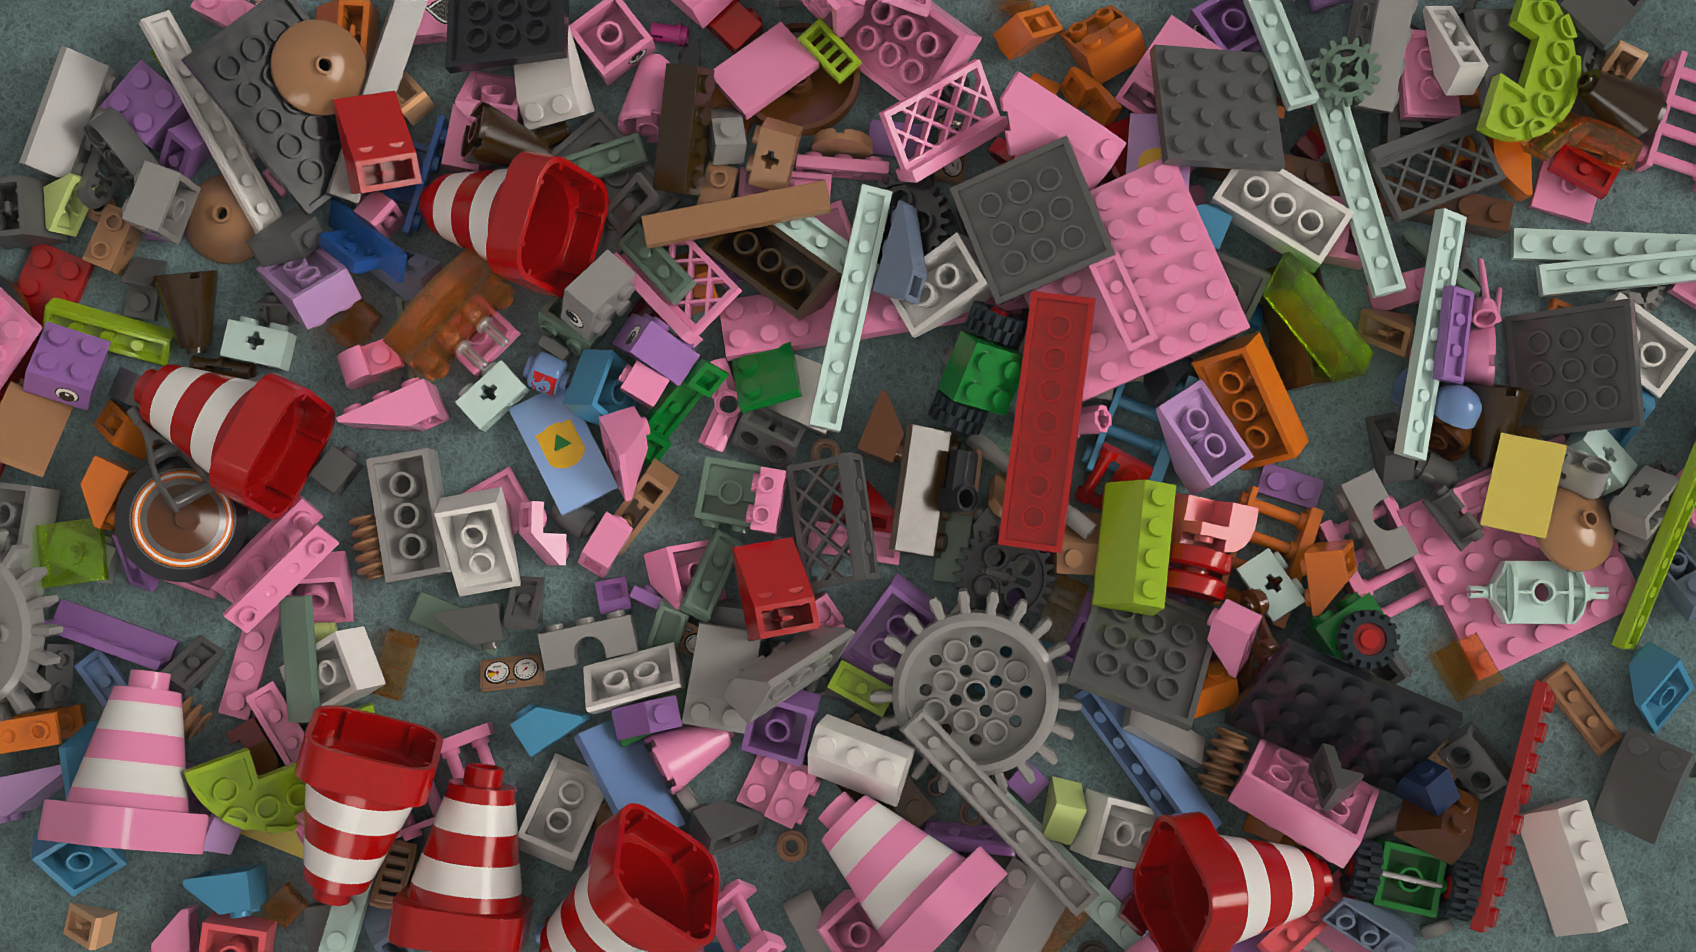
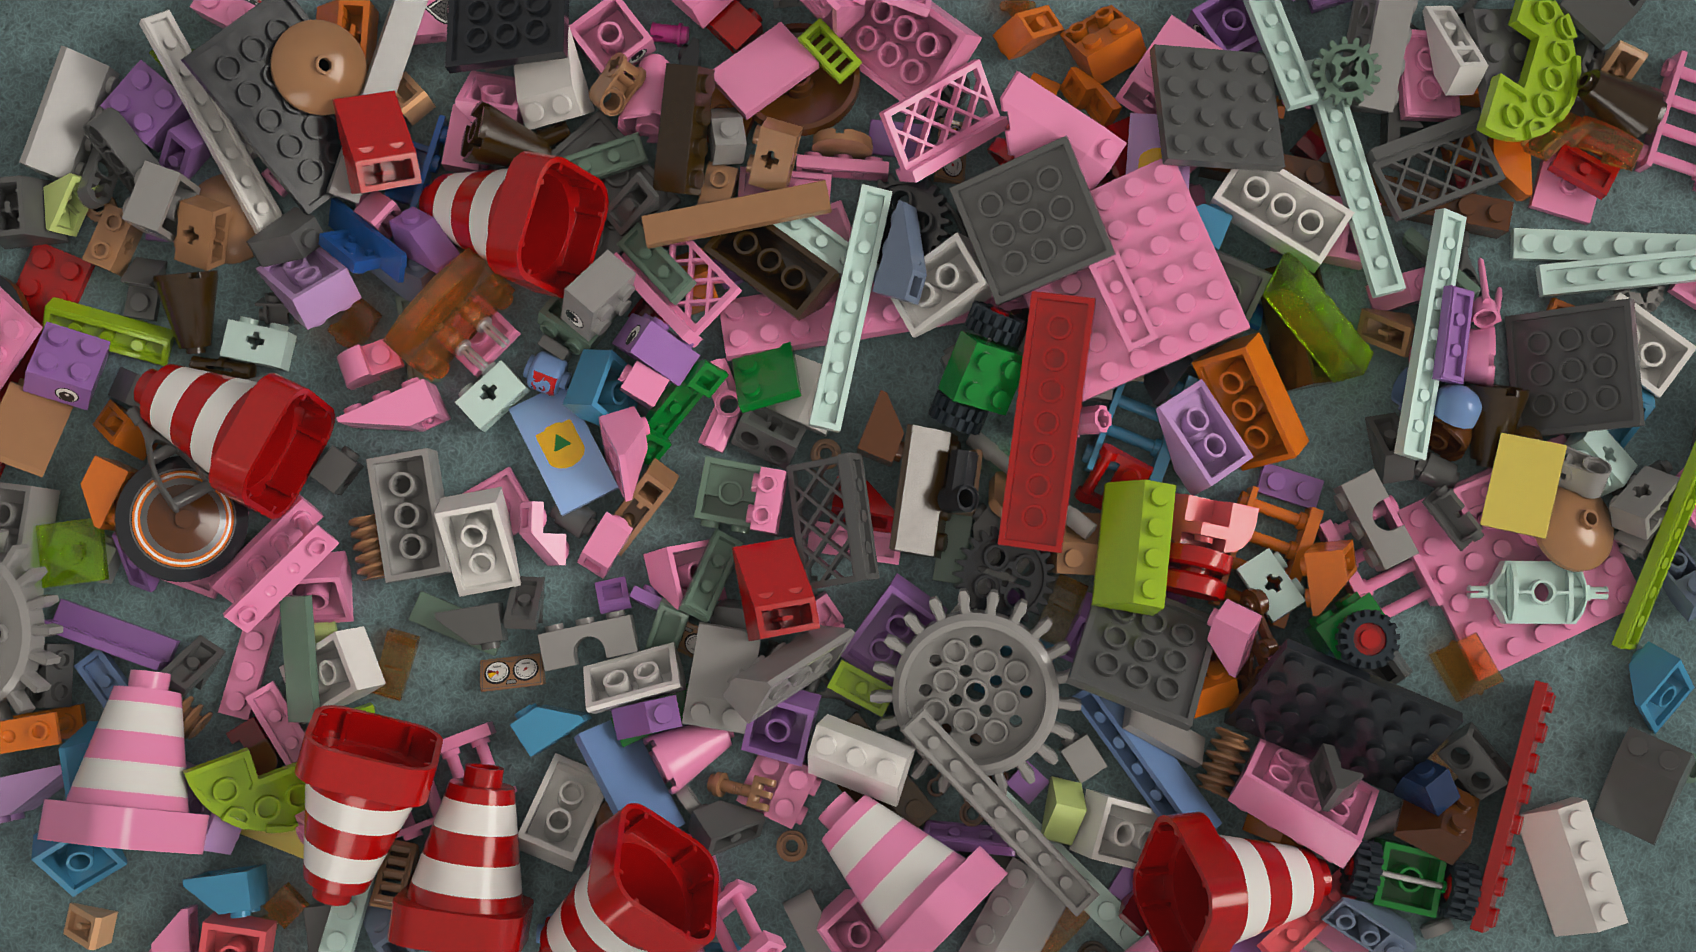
medium nougat tile [1539,662,1624,756] -> none
none -> medium nougat brick [174,195,231,271]
none -> medium lavender slope [389,207,461,274]
none -> medium nougat piece [589,52,646,116]
none -> medium nougat hinge [707,772,777,812]
none -> light grey brick [1058,731,1108,783]

